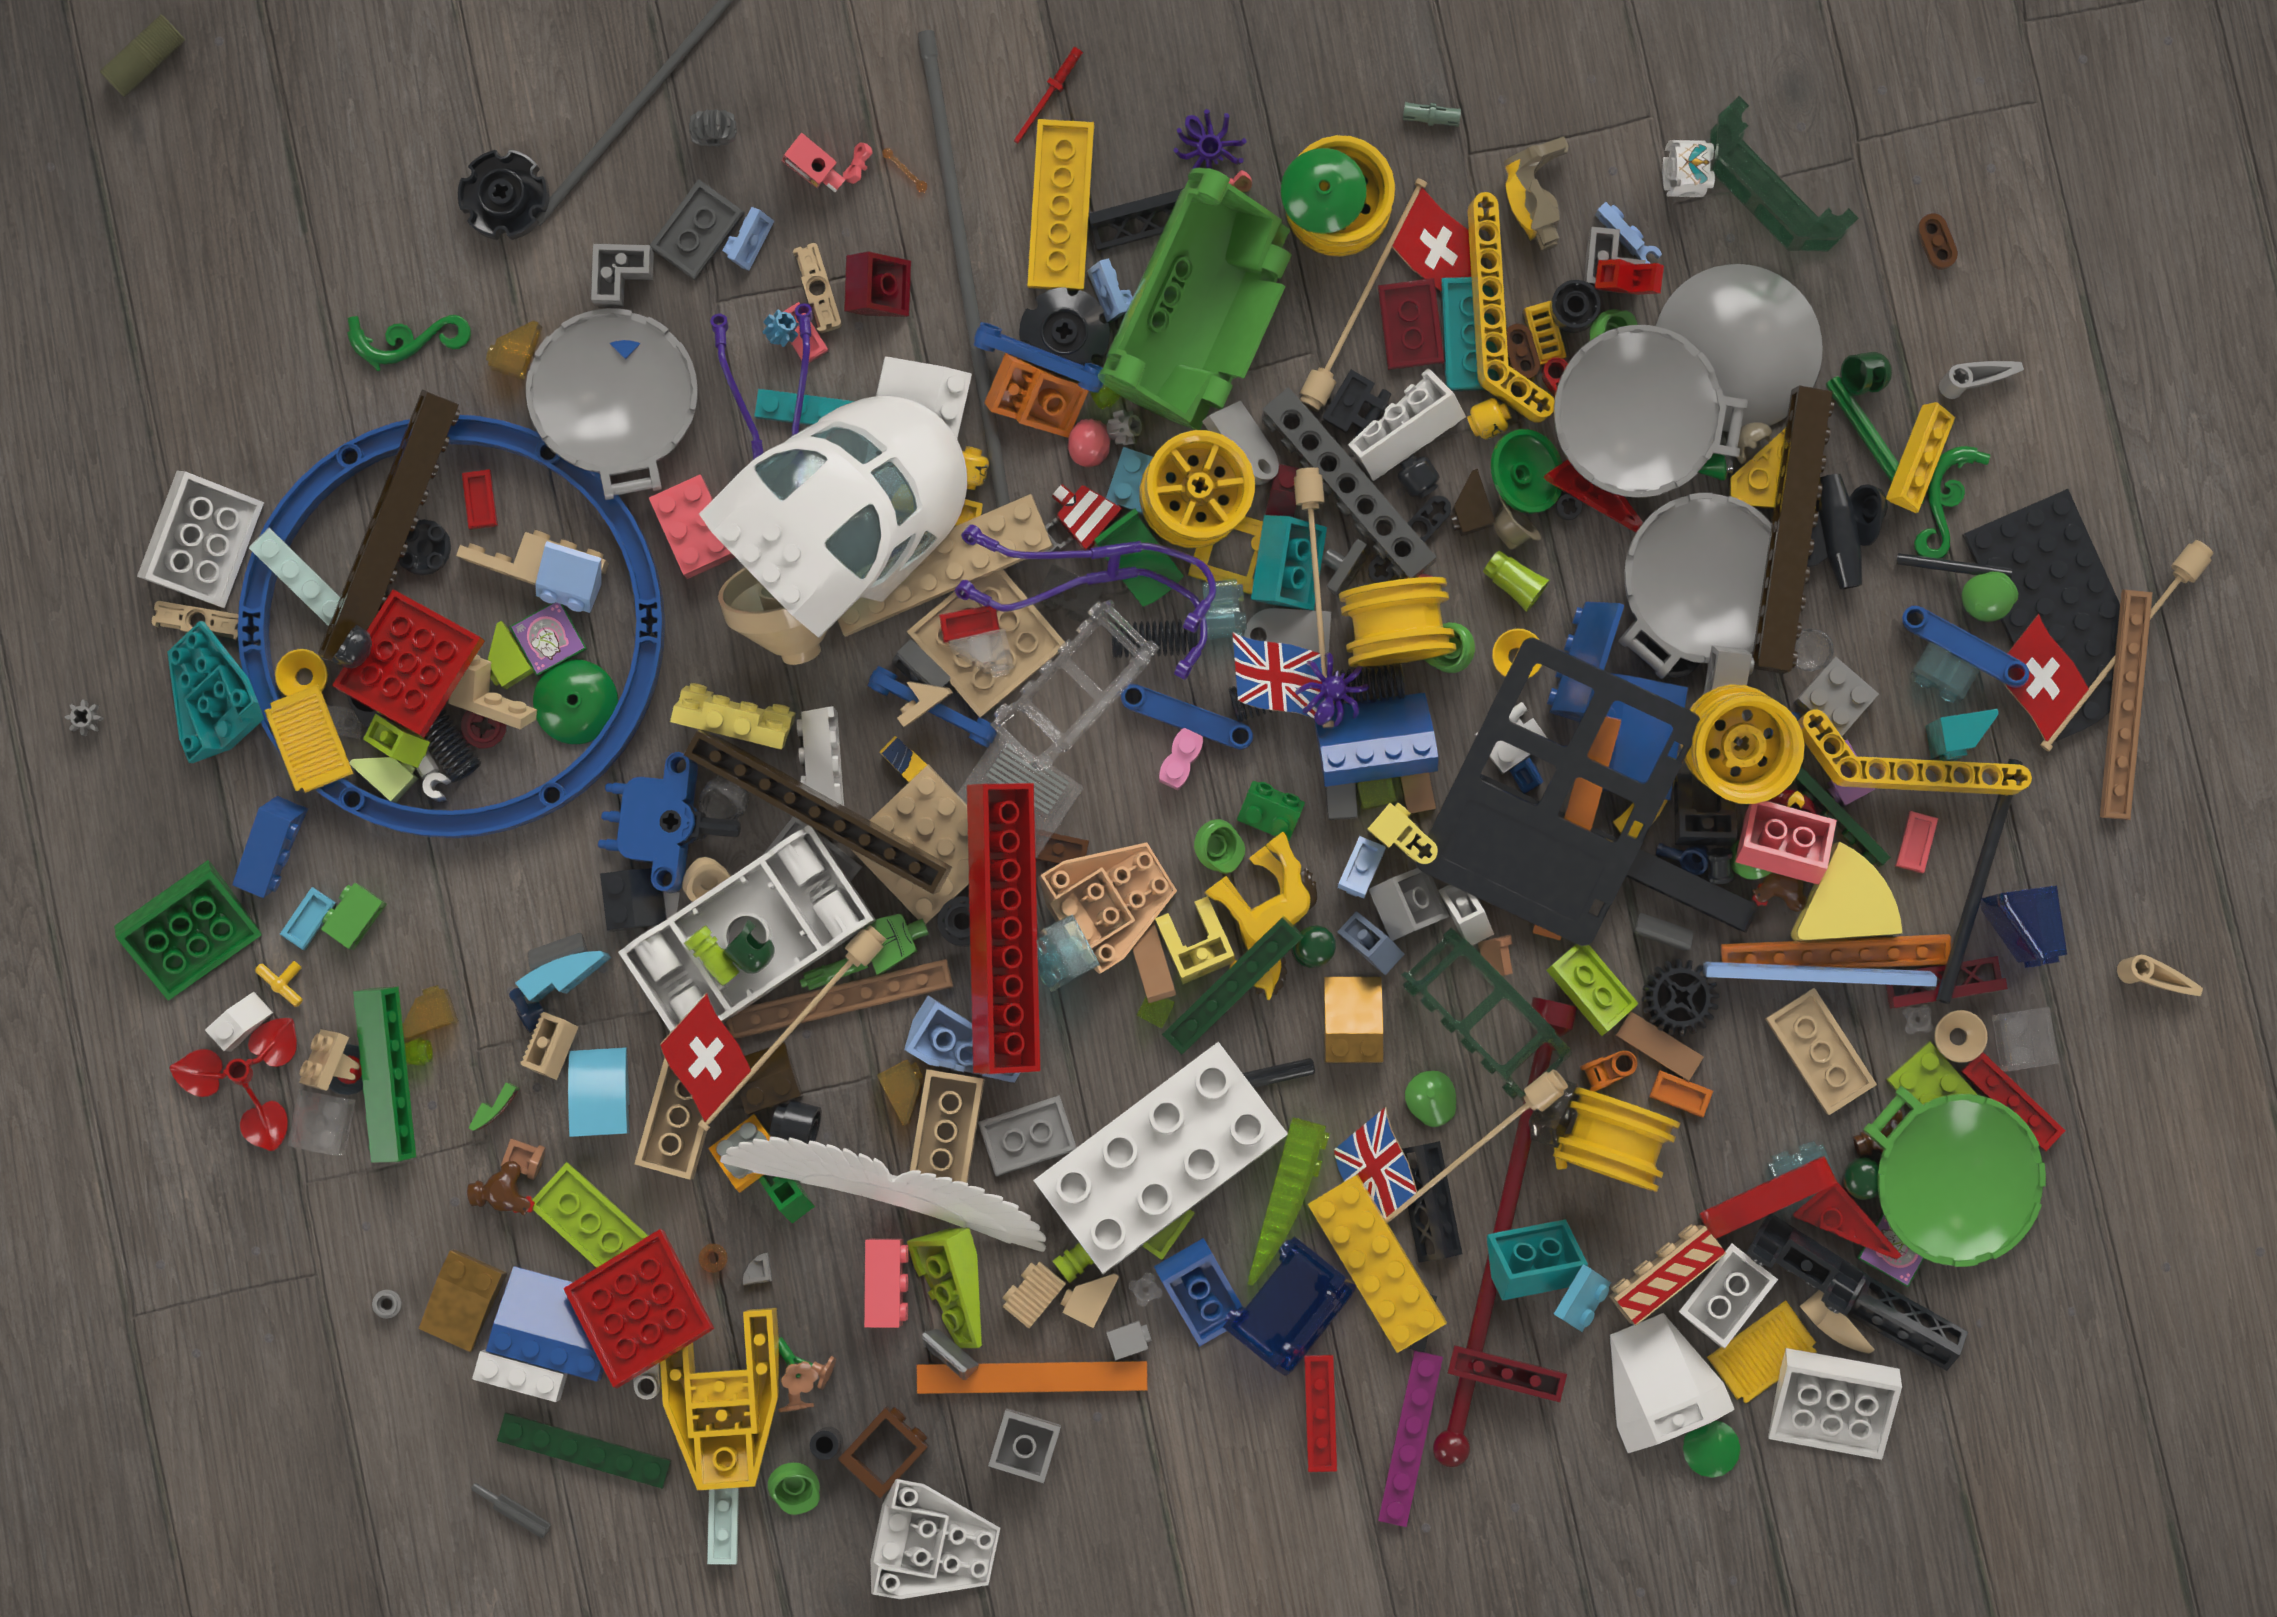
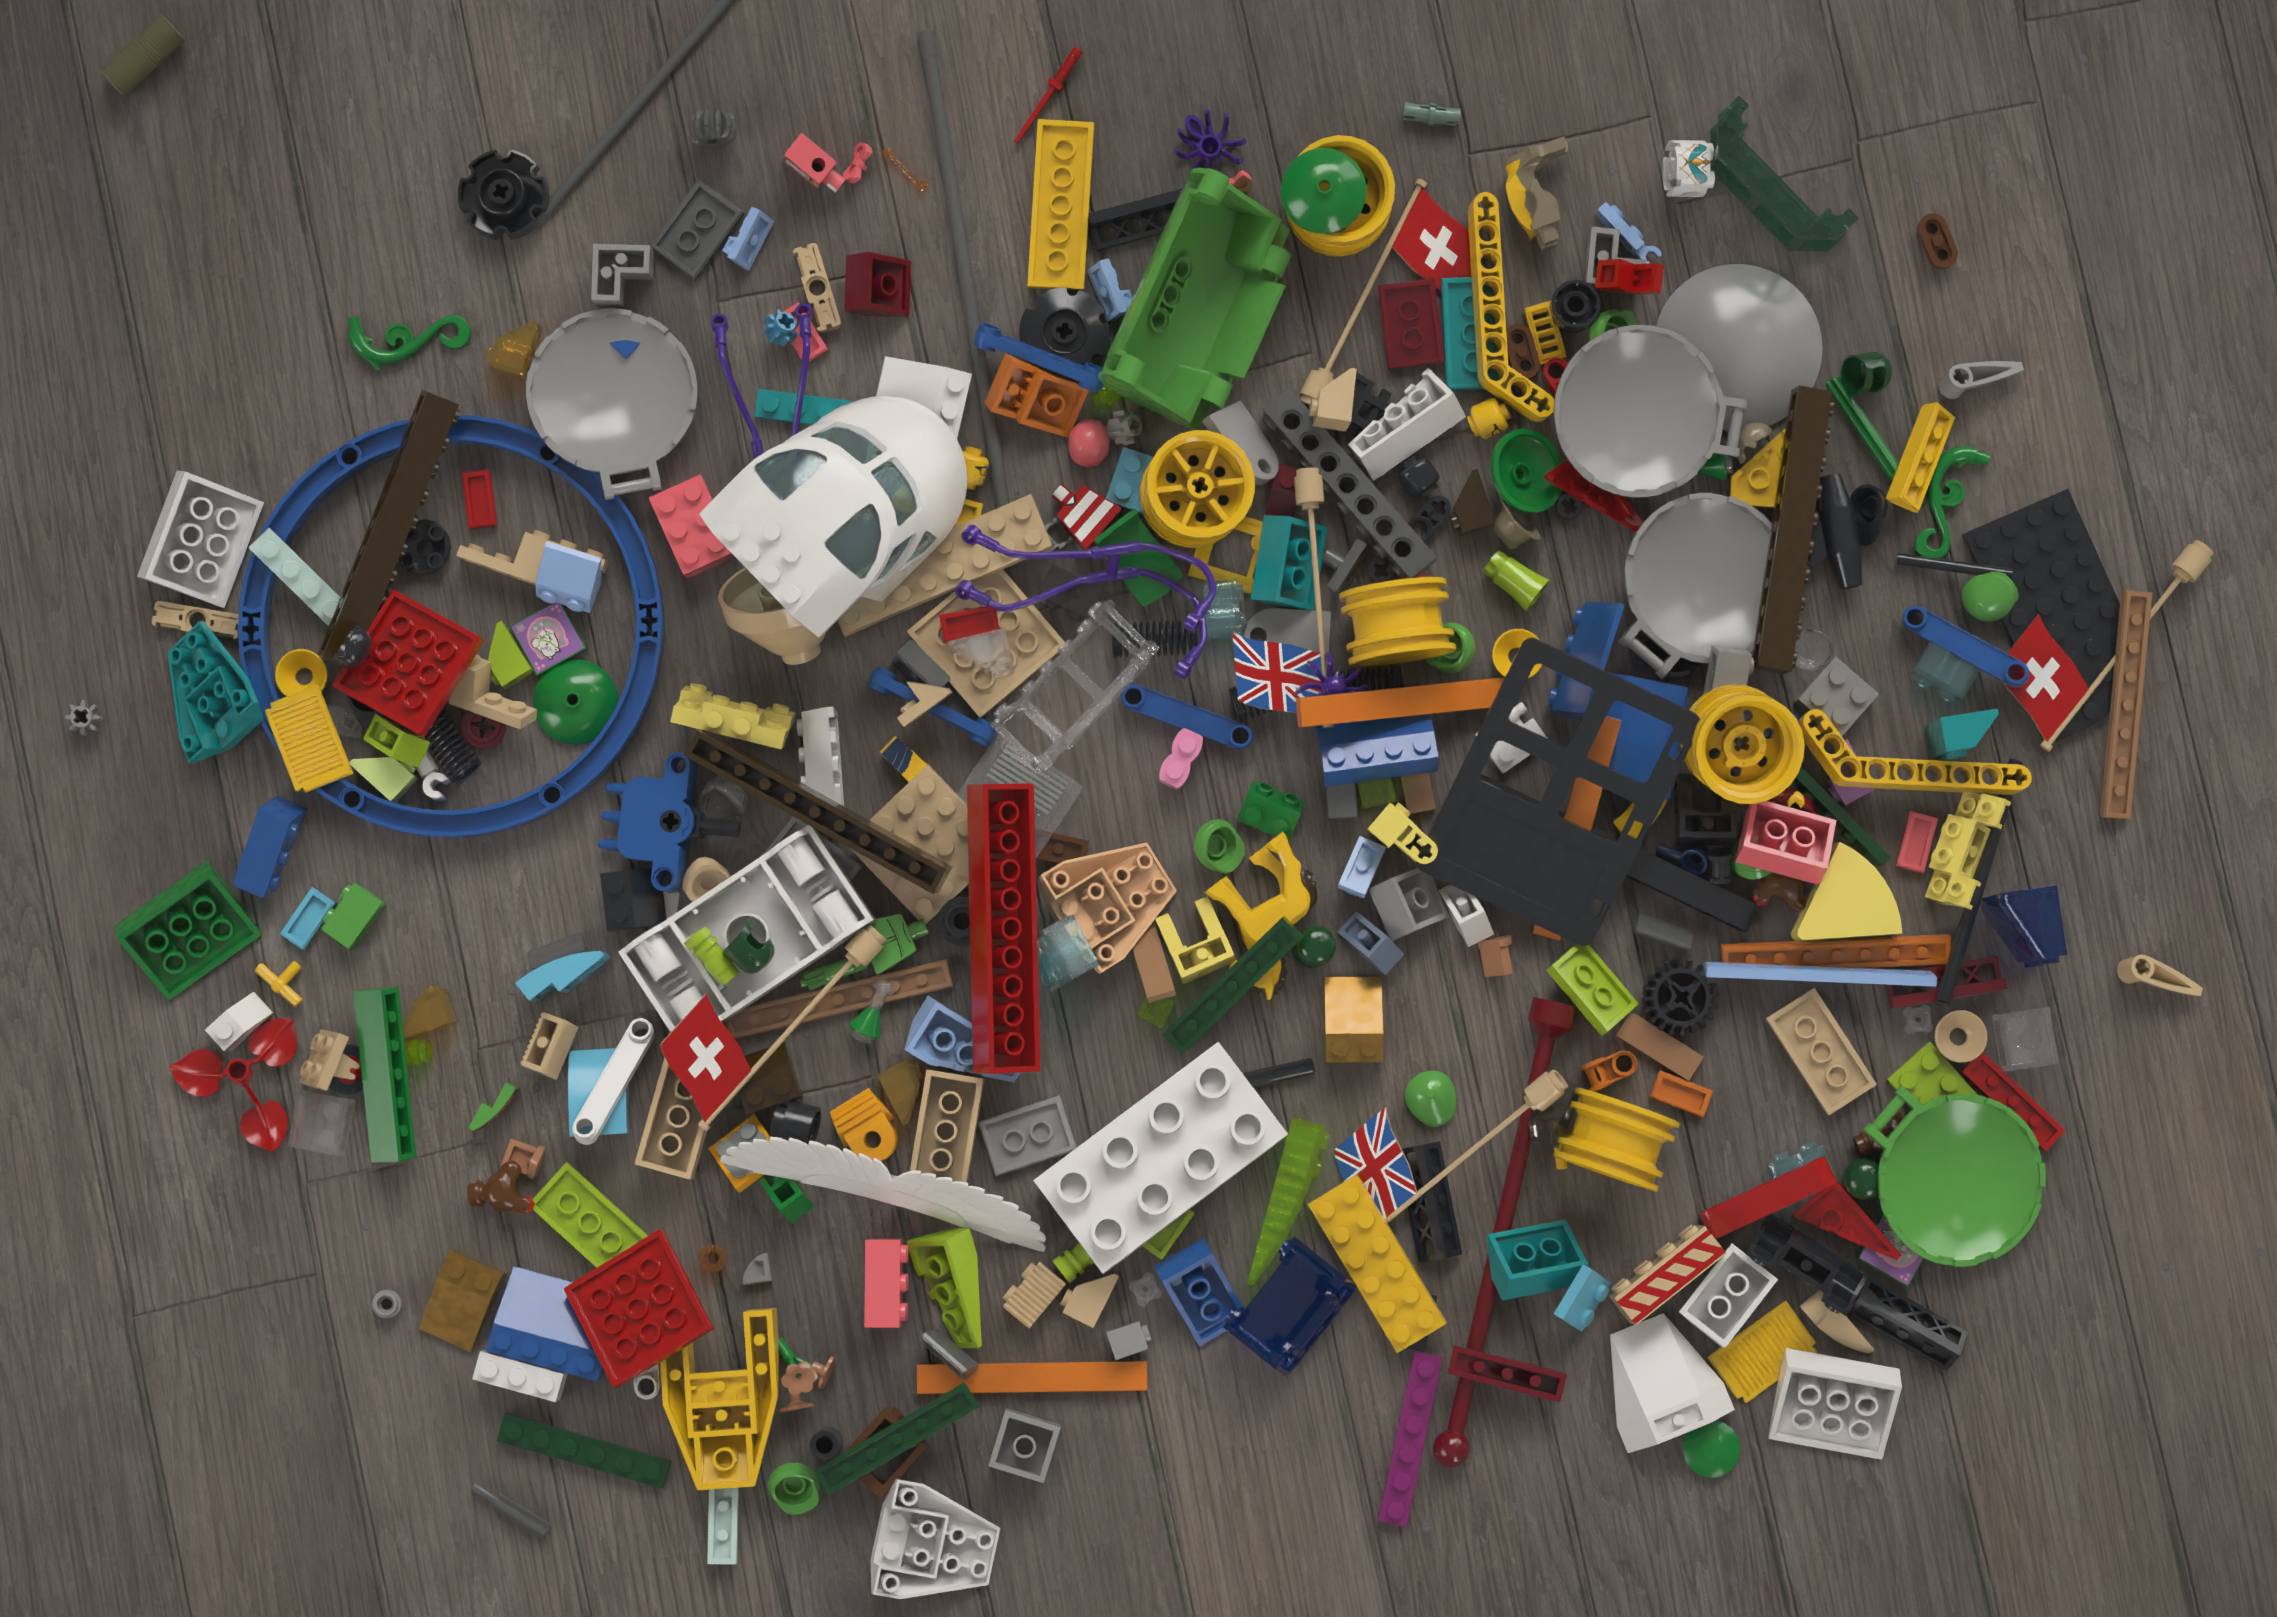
dark blue bar [509,988,545,1033] -> none
red plate [1304,1355,1337,1472] -> none
clear green windscreen [1401,928,1572,1102] -> none
blue slope [1509,758,1544,794] -> none
none -> white piece [572,1018,655,1145]
none -> dark green plate [814,1382,980,1496]
none -> light orange piece [830,1088,898,1161]
none -> piece [849,979,894,1044]
none -> orange tile [1296,677,1505,727]
none -> tan slope [1309,368,1357,432]
none -> light yellow bracket [1925,793,2011,910]

